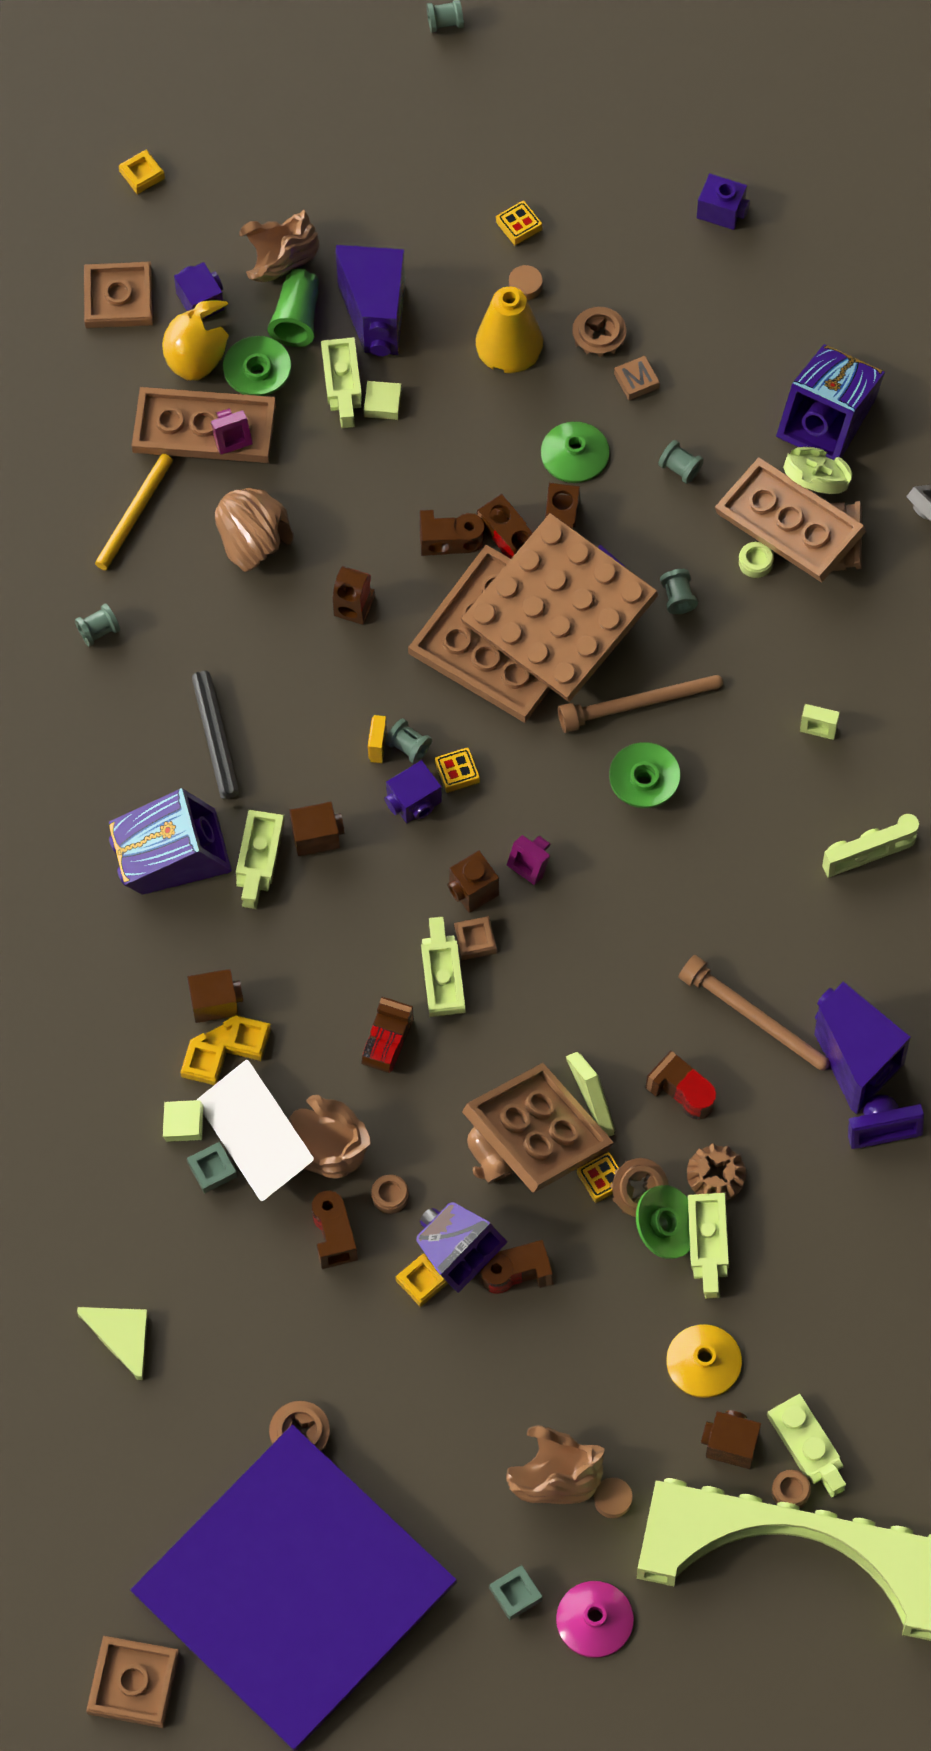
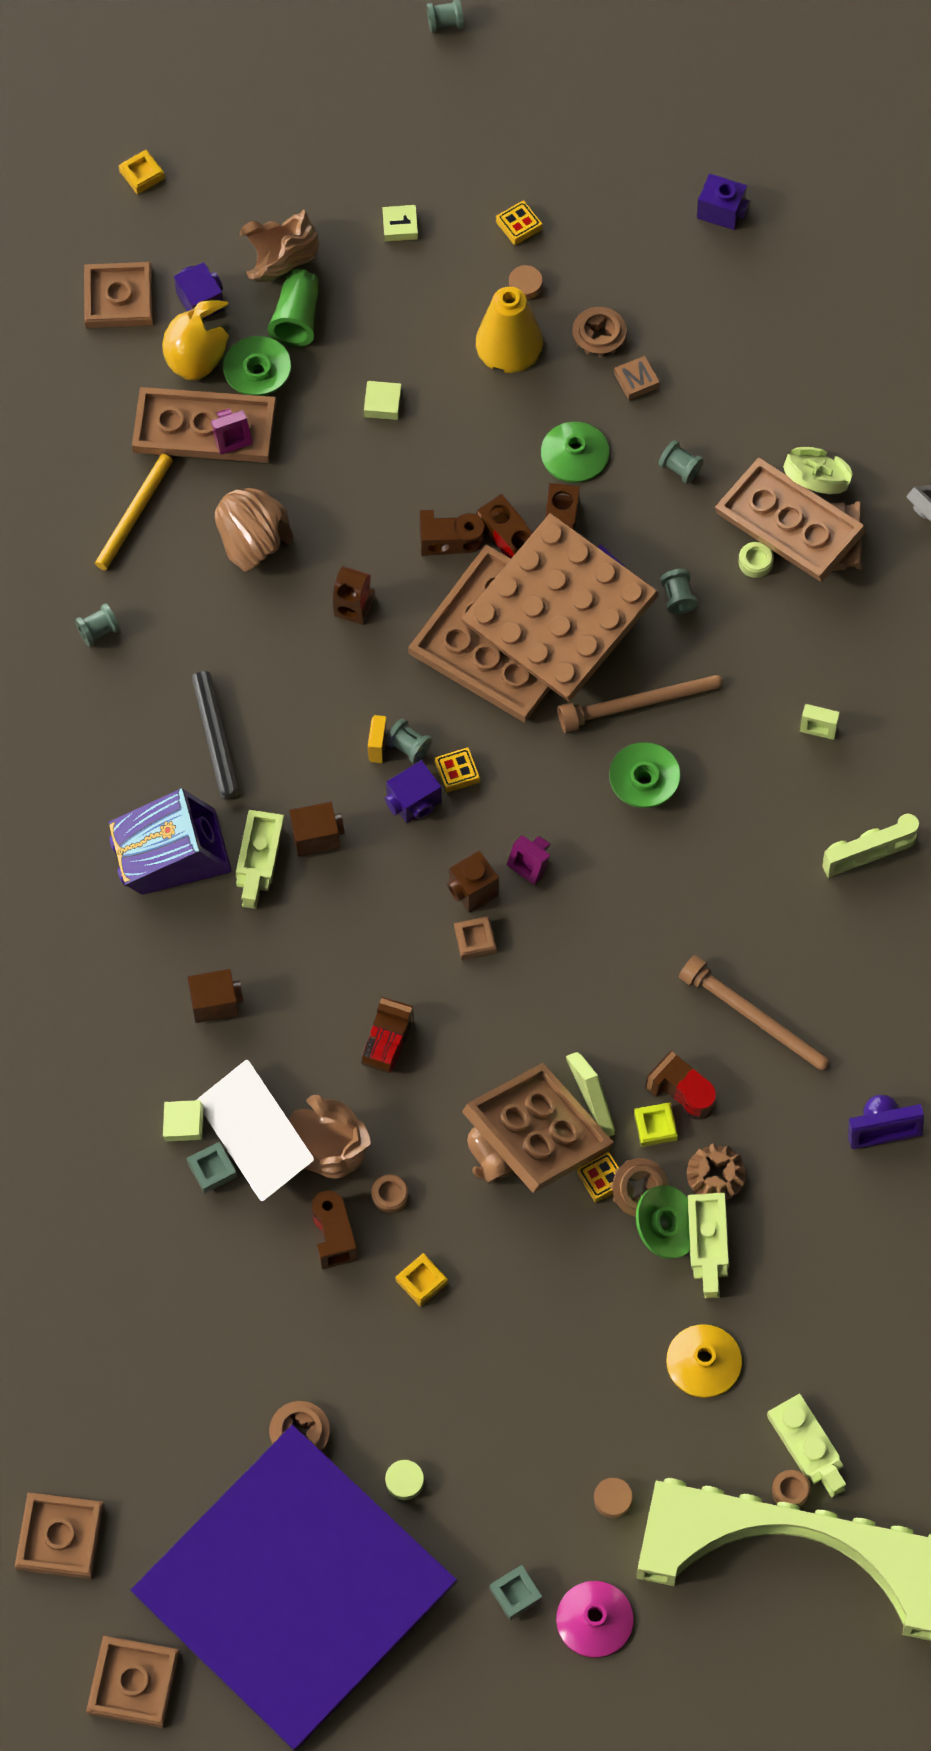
yellowish green tile [77,1307,148,1380] -> none
yellow tile [180,1015,271,1085] -> none
yellowish green hinge [321,337,362,428] -> none
dark purple slope [336,245,405,356] -> none
dark purple torso [416,1202,508,1293] -> none
yellowish green hinge [421,917,466,1017] -> none
reddish brown leg [481,1240,554,1294] -> none
medium nougat hair [506,1425,605,1504] -> none
reddish brown brick [701,1410,761,1469] -> none
dark purple slope [776,344,885,460] -> none
dark purple slope [814,981,911,1114] -> none
none -> medium nougat tile [15,1492,104,1579]
none -> yellowish green tile [382,205,418,242]
none -> yellowish green tile [385,1460,424,1500]
none -> neon yellow tile [634,1102,678,1147]

